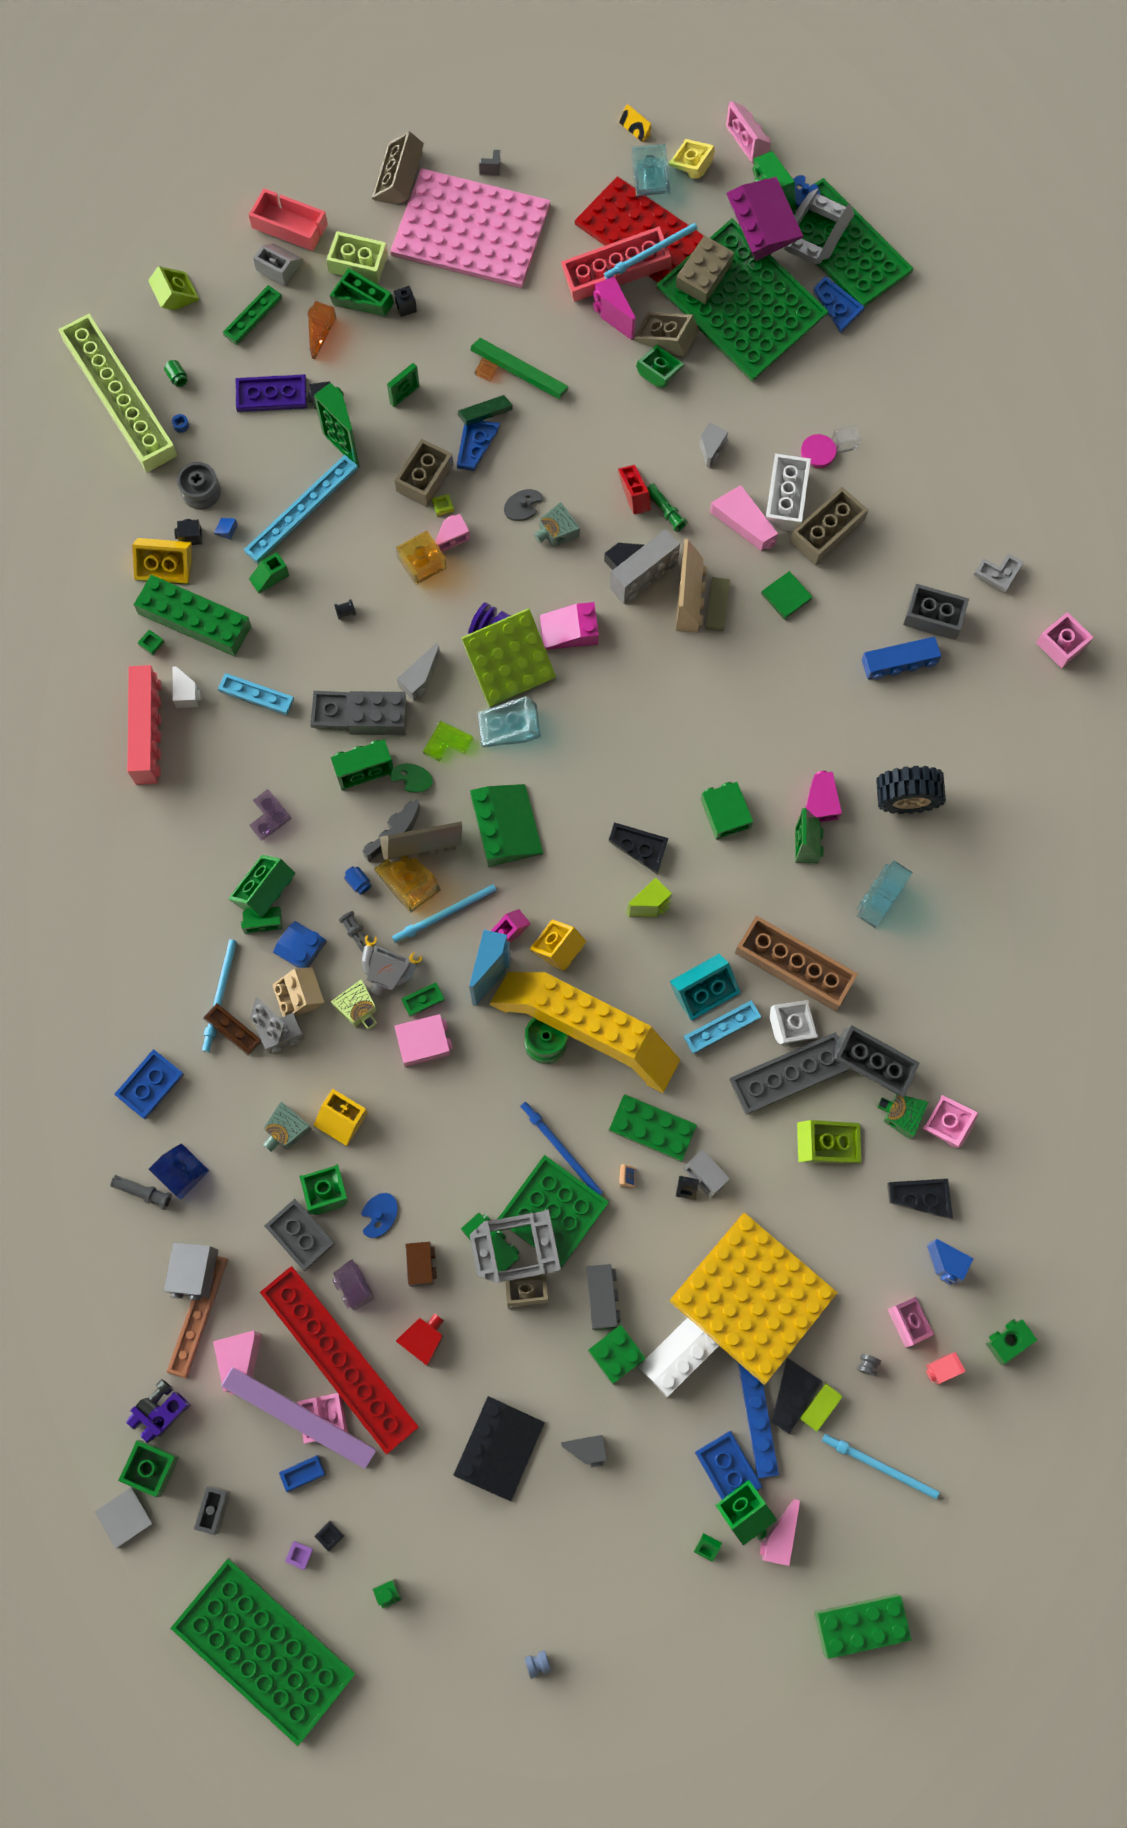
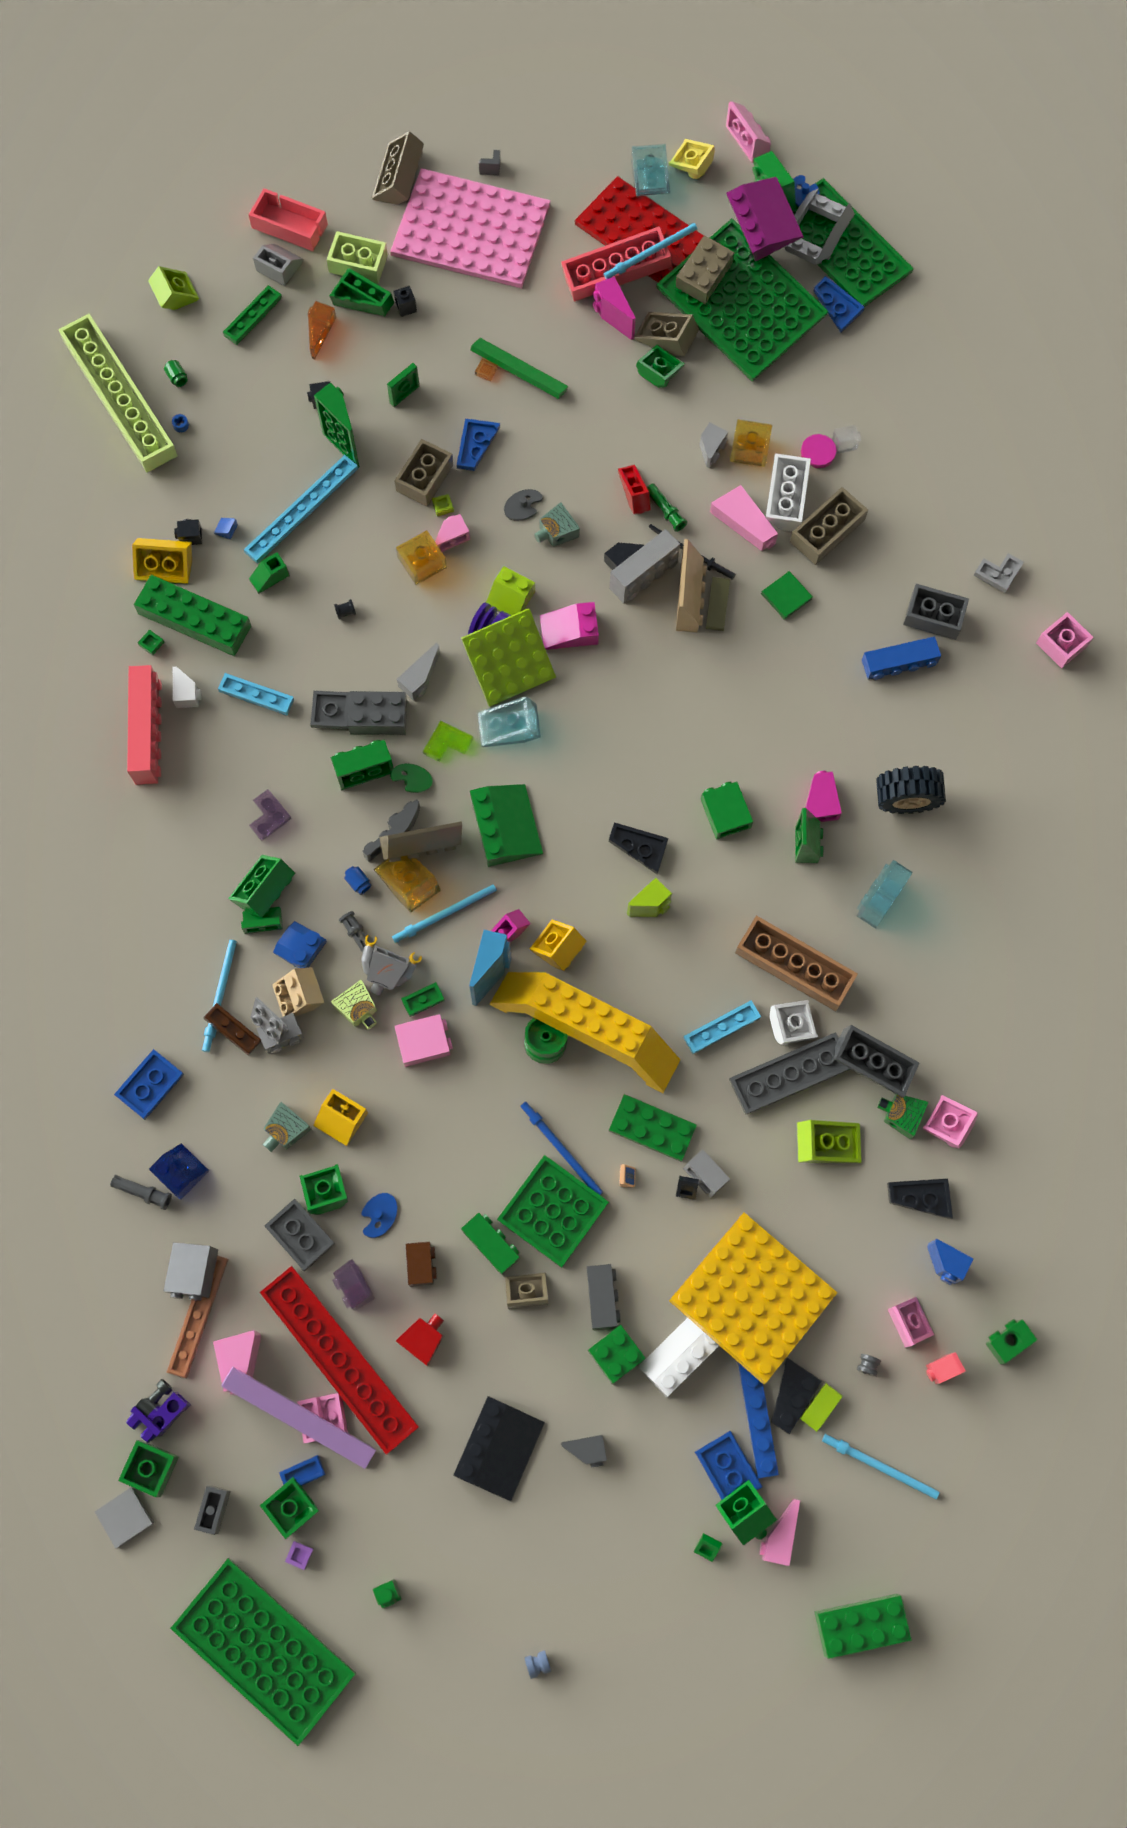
dark grey wheel [177,462,221,509] -> none
dark purple tile [235,374,307,412] -> none
black tile [314,1520,344,1552] -> none
dark green tile [458,395,513,426] -> none
light grey wedge [470,1209,561,1283] -> none
yellow slope [619,104,651,142] -> none
teal slope [669,954,741,1021] -> none
none -> green slope [259,1477,319,1540]
none -> lime slope [486,566,535,615]
none -> black sword [649,524,736,580]
none -> clear yellow brick [730,419,772,467]

